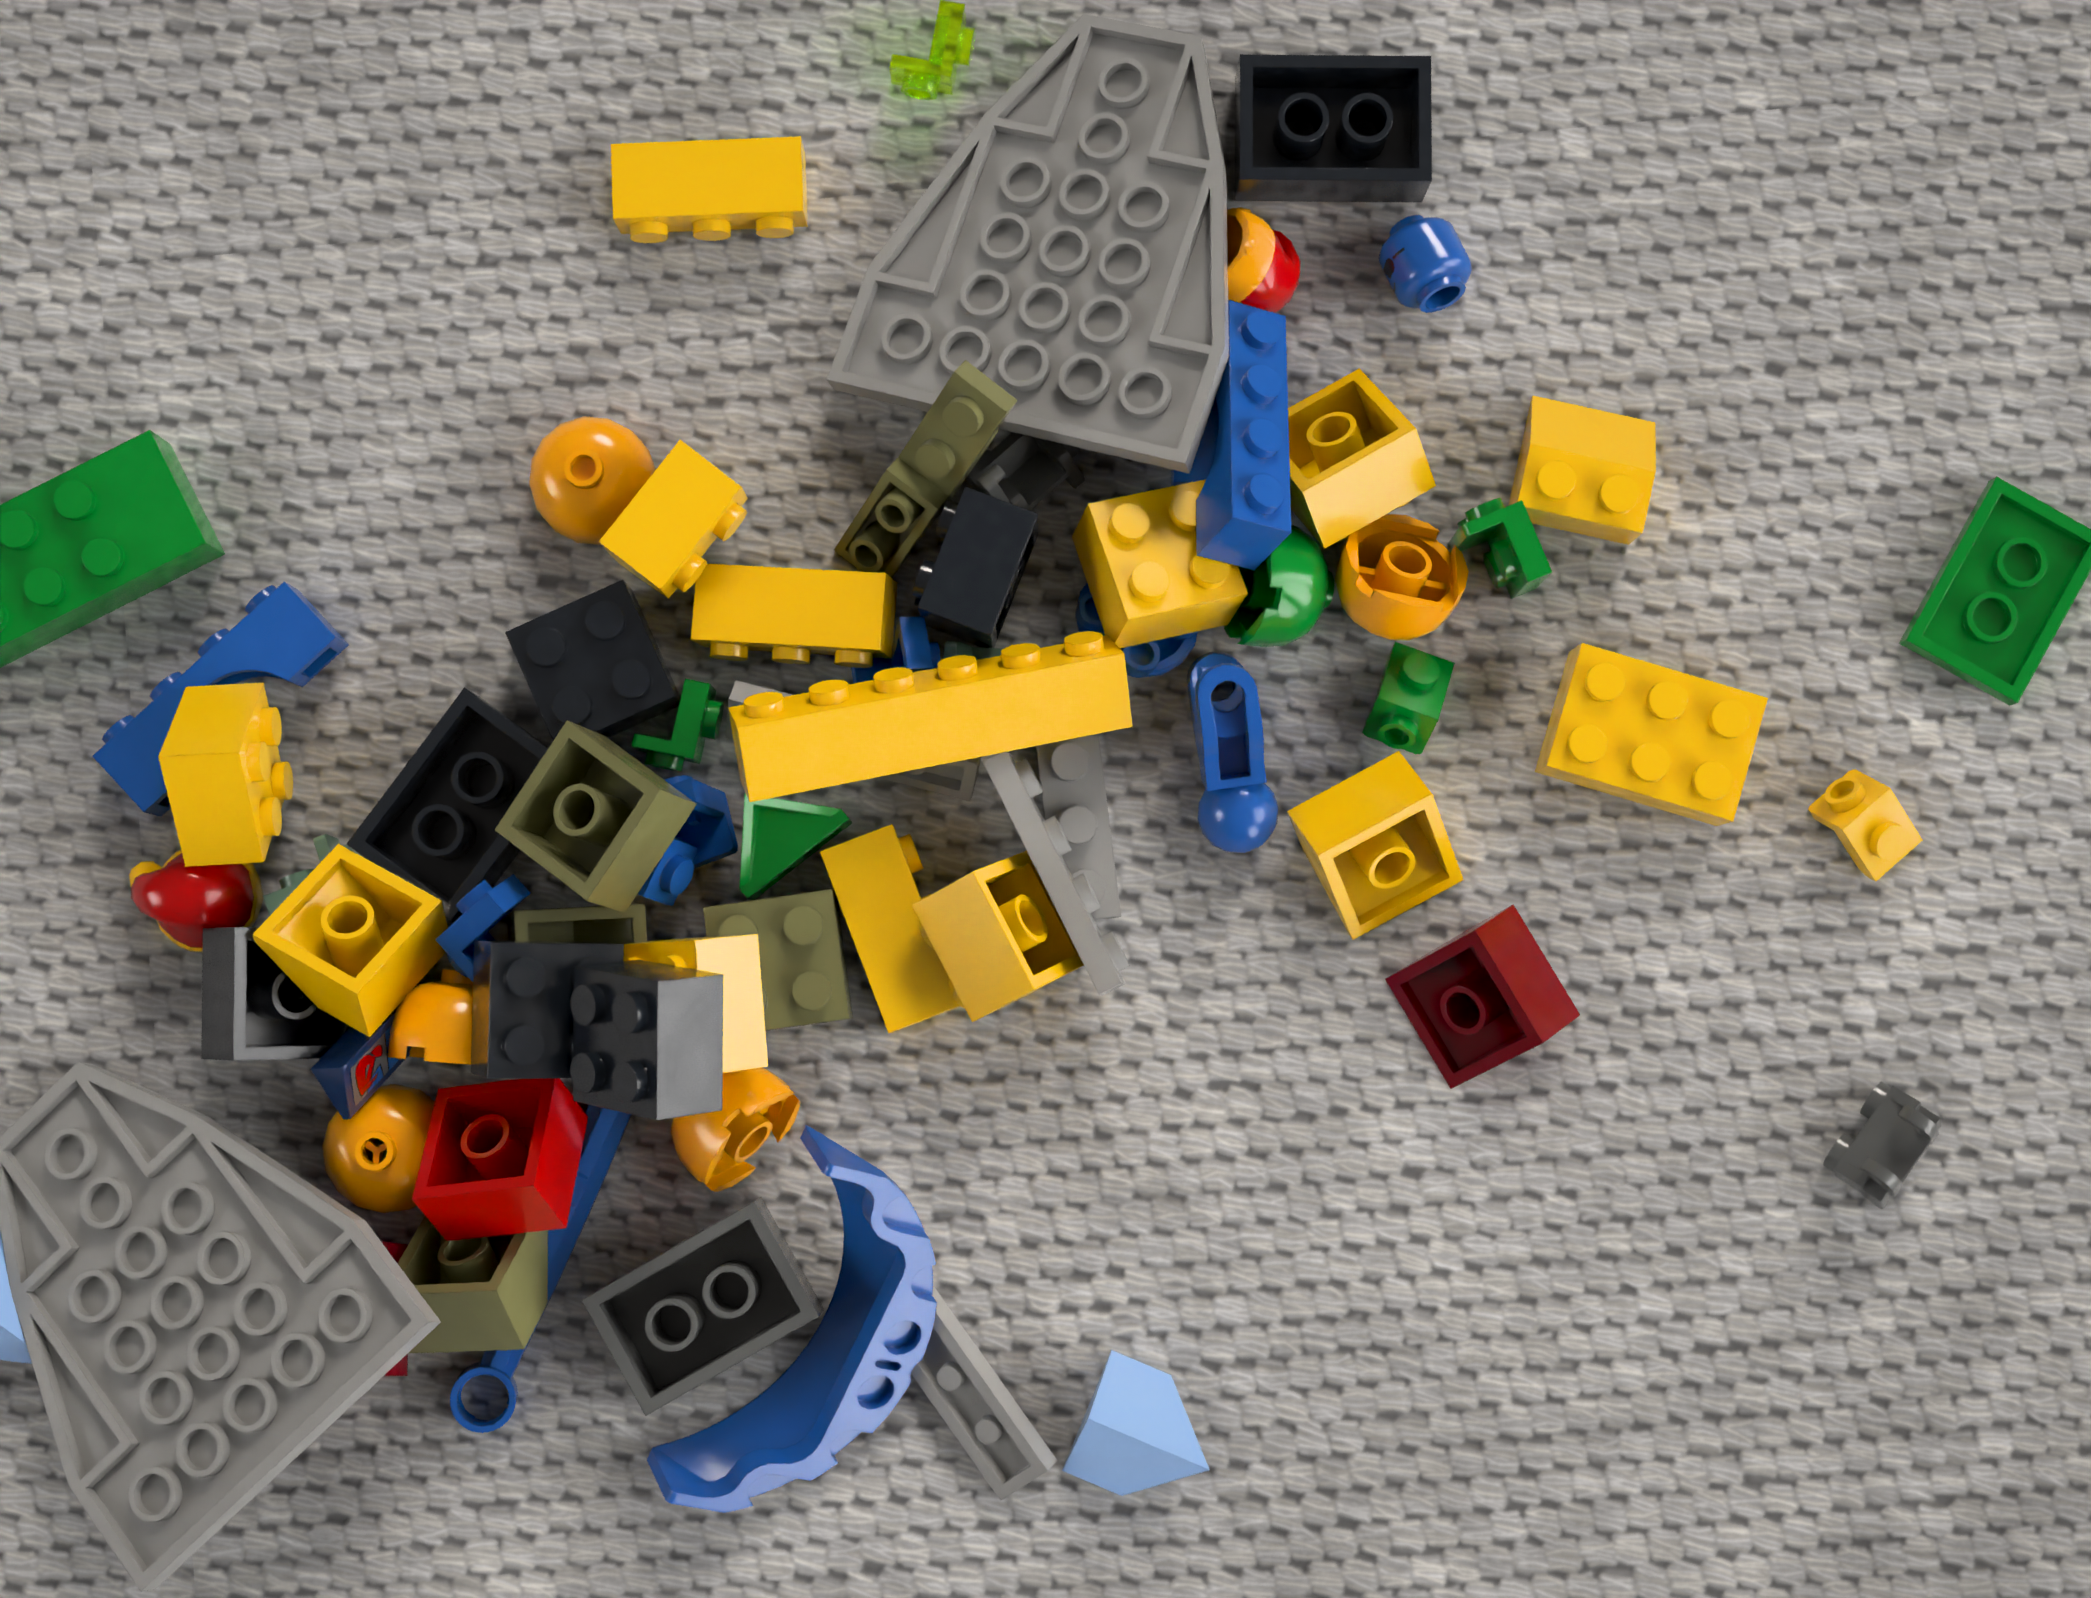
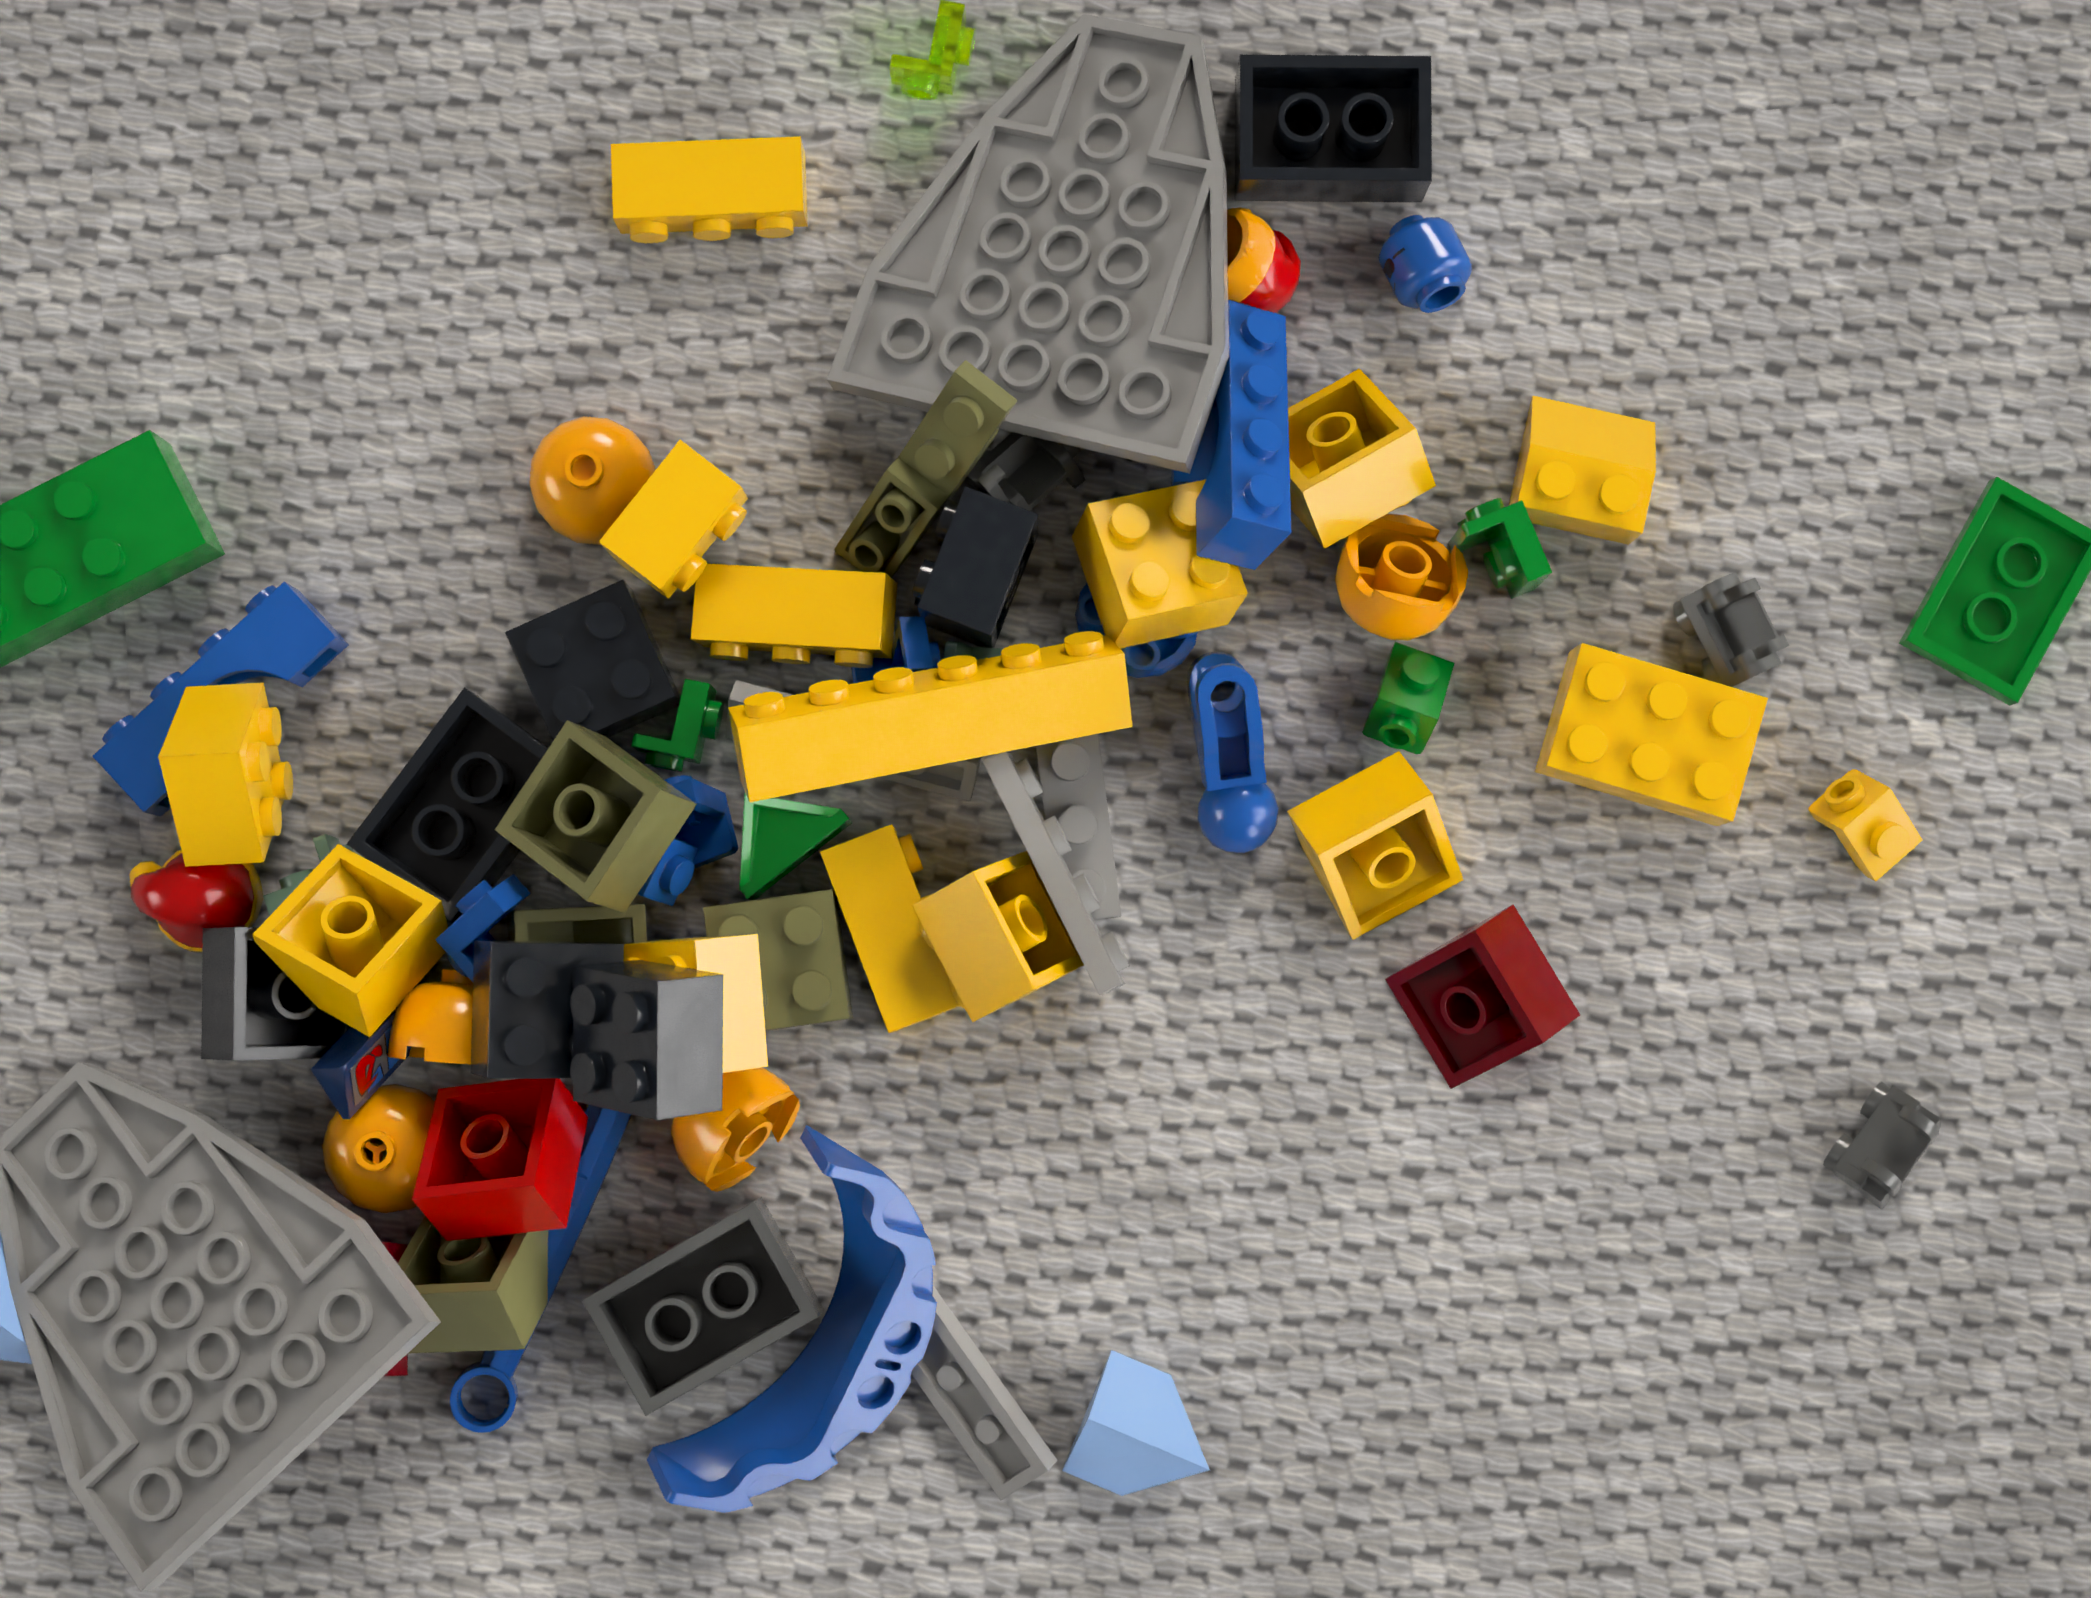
green cylinder [1224,525,1334,647] -> none
none -> dark grey piece [1673,572,1789,687]

